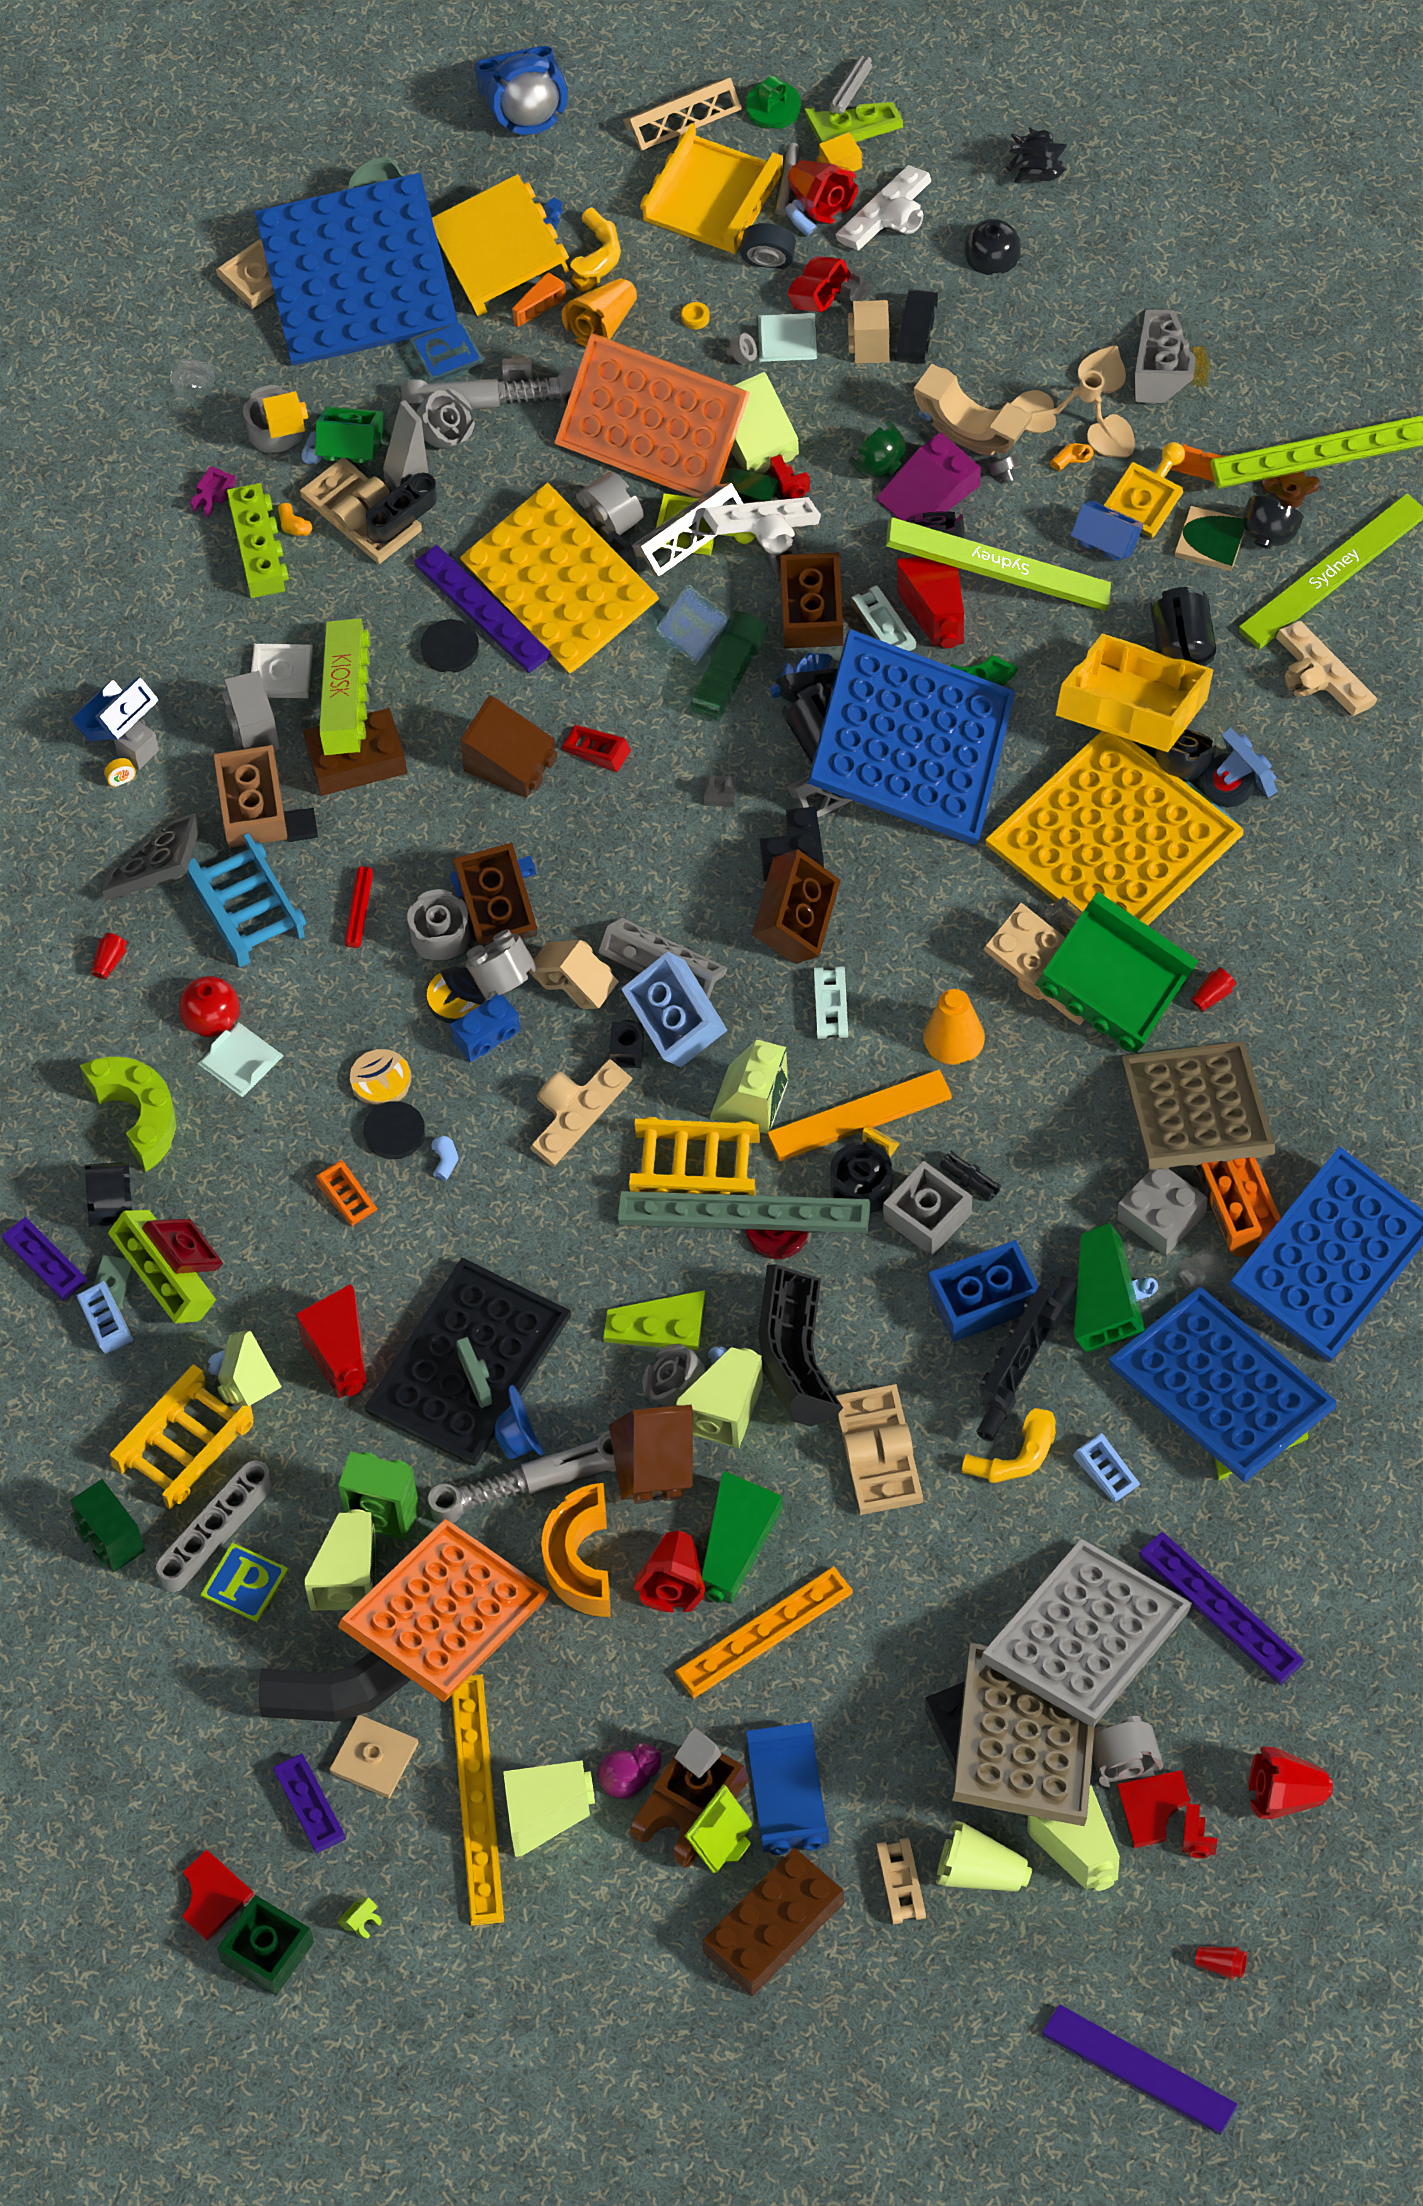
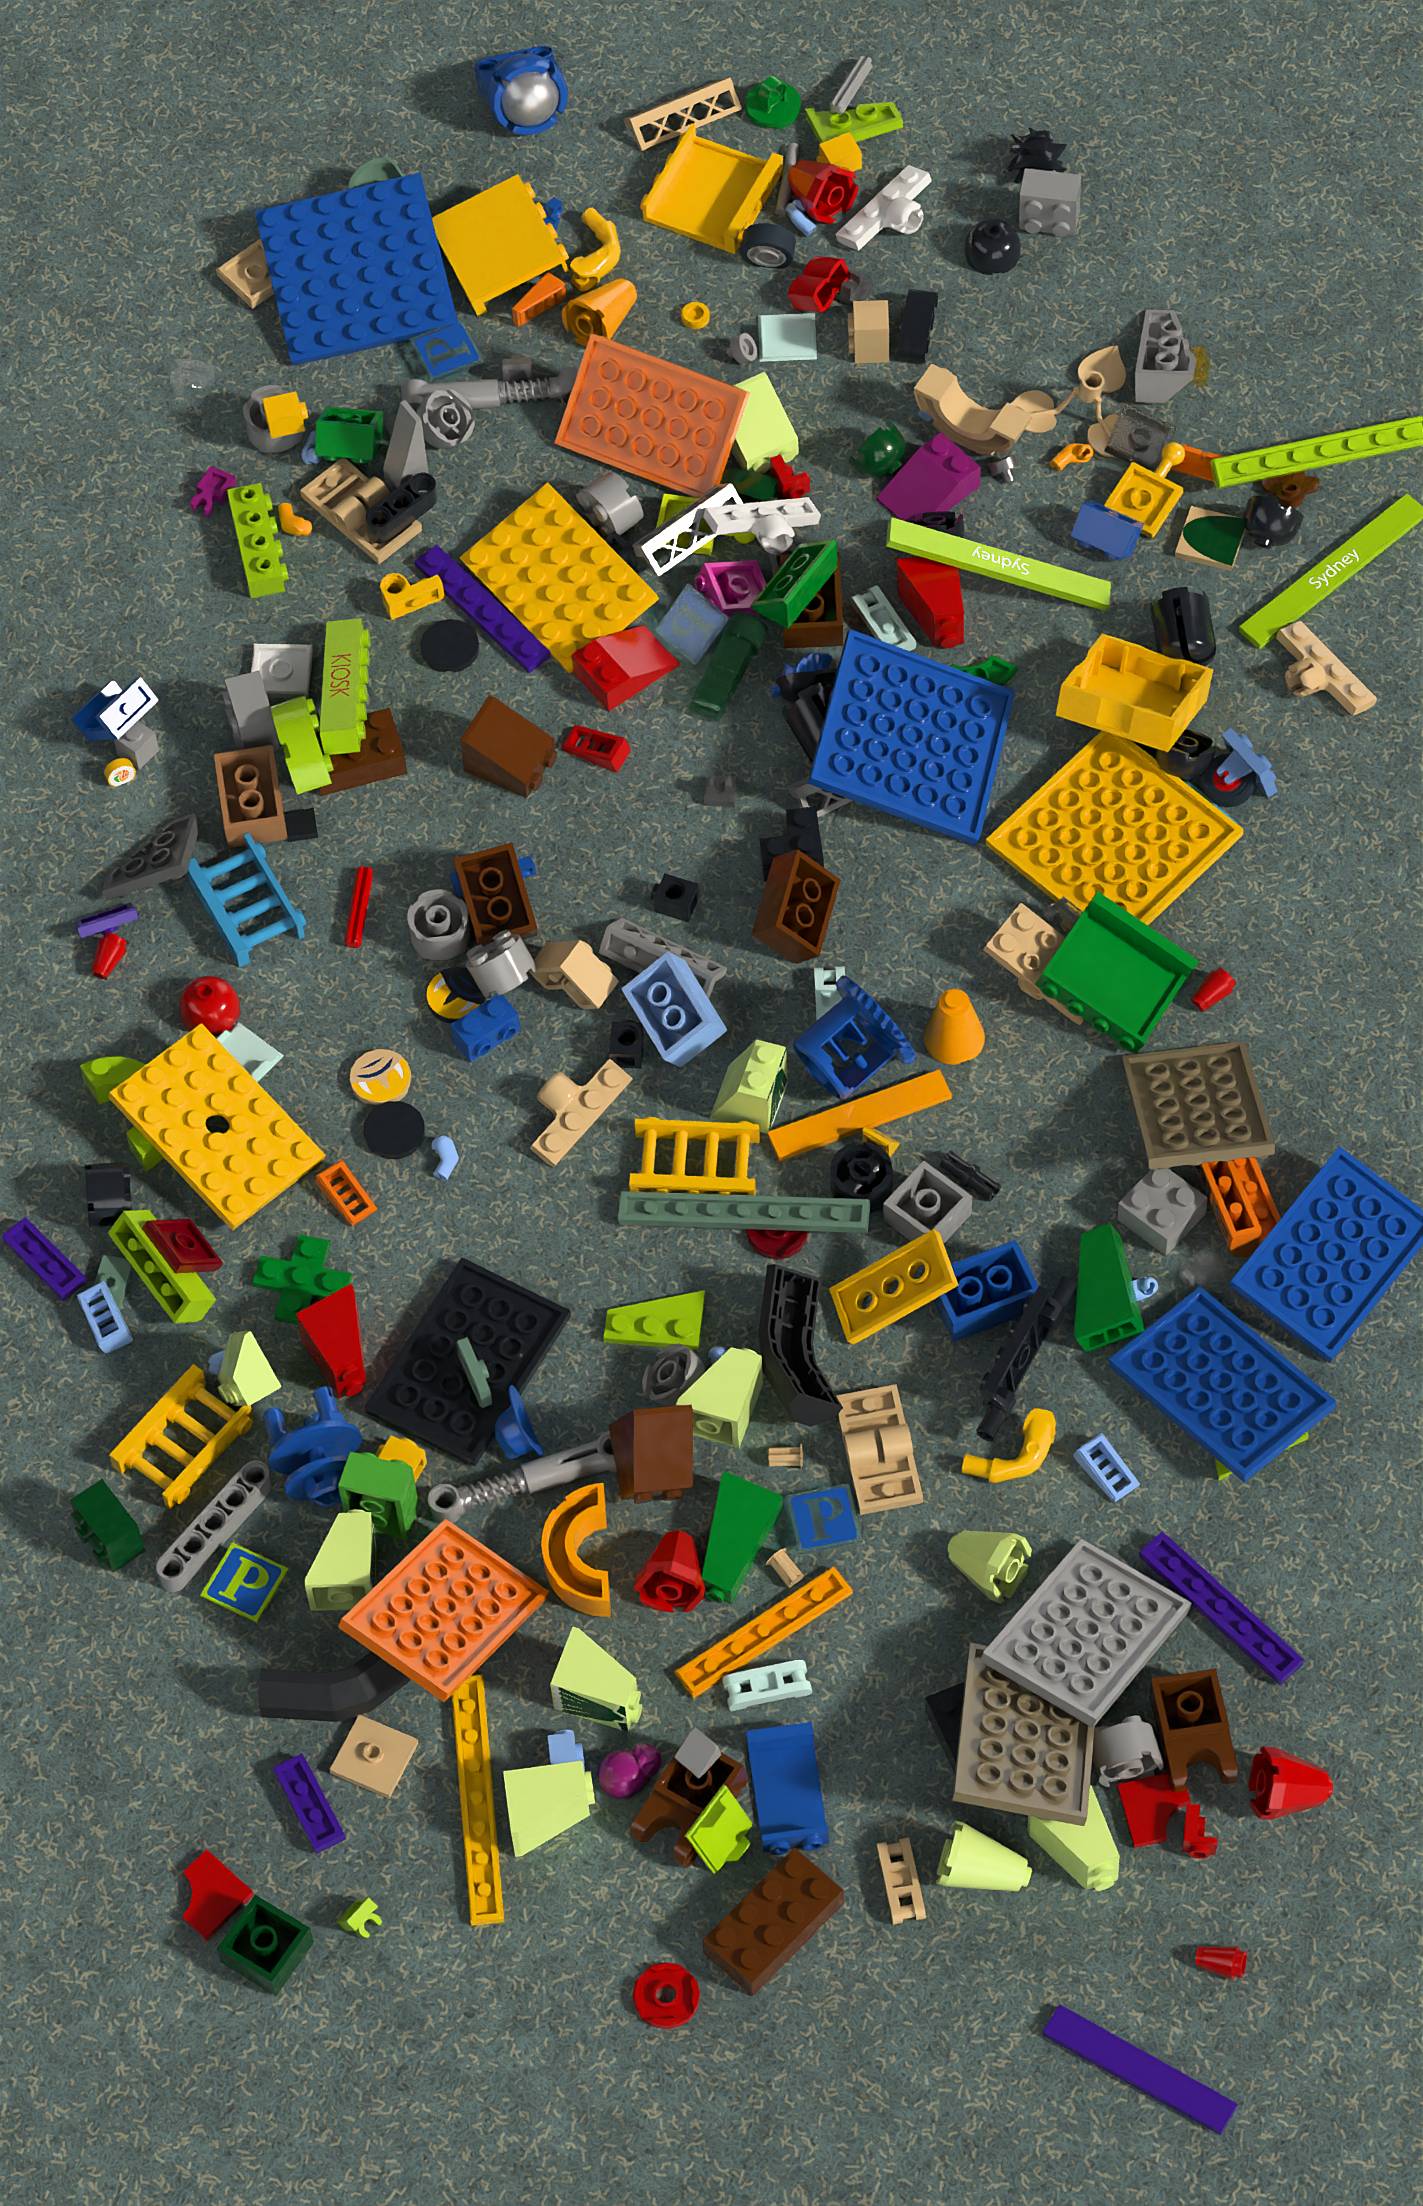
none -> dark purple plate [74,903,139,938]
none -> yellow plate [108,1023,326,1231]
none -> green plate [252,1234,352,1325]
none -> blue piece [263,1387,362,1508]
none -> lime brick [271,695,334,795]
none -> yellow brick [375,1435,427,1483]
none -> yellow plate [380,573,445,620]
none -> light blue brick [548,1730,585,1772]
none -> yellowish green slope [550,1627,642,1732]
none -> red slope [571,625,680,712]
none -> red tile [632,1962,700,2029]
none -> black brick [651,873,699,922]
none -> dark pink plate [695,560,767,624]
none -> light aqua plate [722,1660,812,1711]
none -> green slope [750,539,838,629]
none -> tan piece [766,1548,804,1588]
none -> tan piece [769,1444,803,1468]
none -> piece [786,1483,863,1554]
none -> blue piece [793,975,917,1100]
none -> yellow plate [829,1229,959,1345]
none -> yellowish green cone [947,1530,1032,1603]
none -> light grey brick [1019,168,1081,237]
none -> clear smoke tile [1104,403,1177,472]
none -> reddish brown brick [1149,1668,1238,1792]

